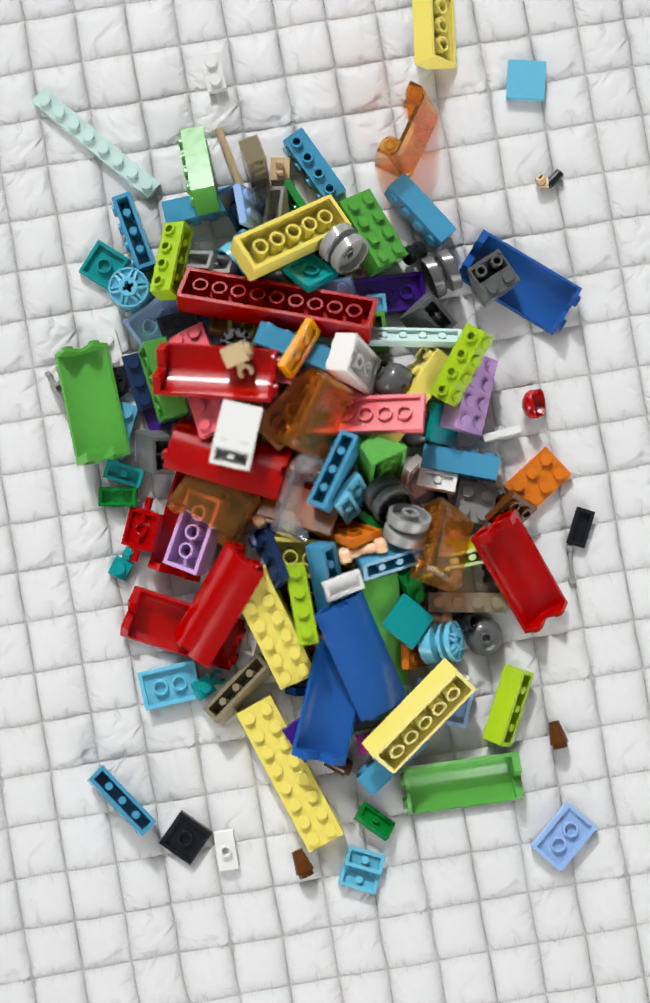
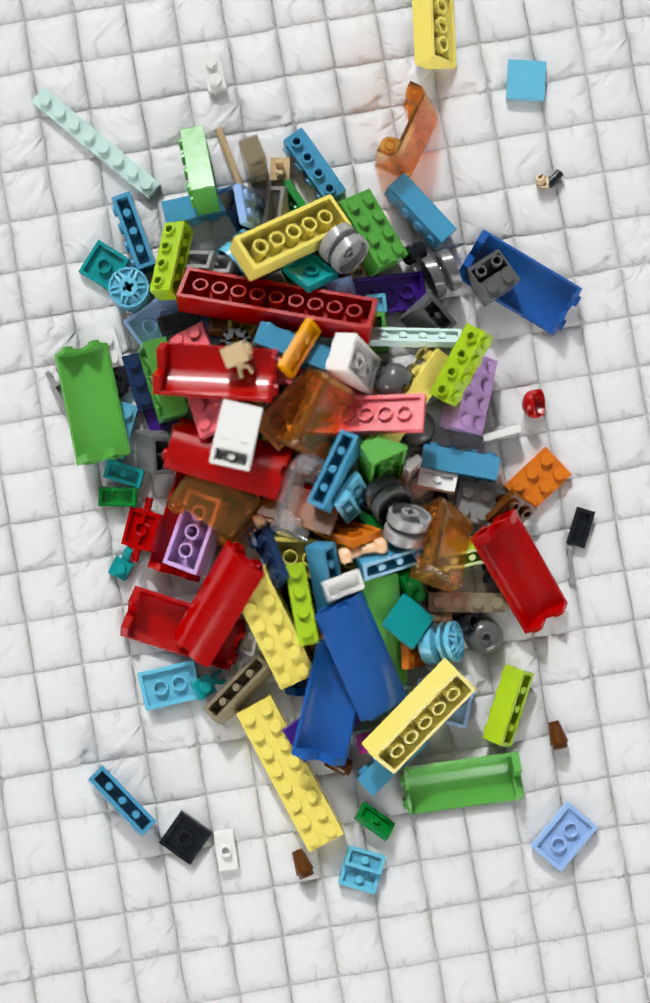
teal tile [425,402,458,446] -> none

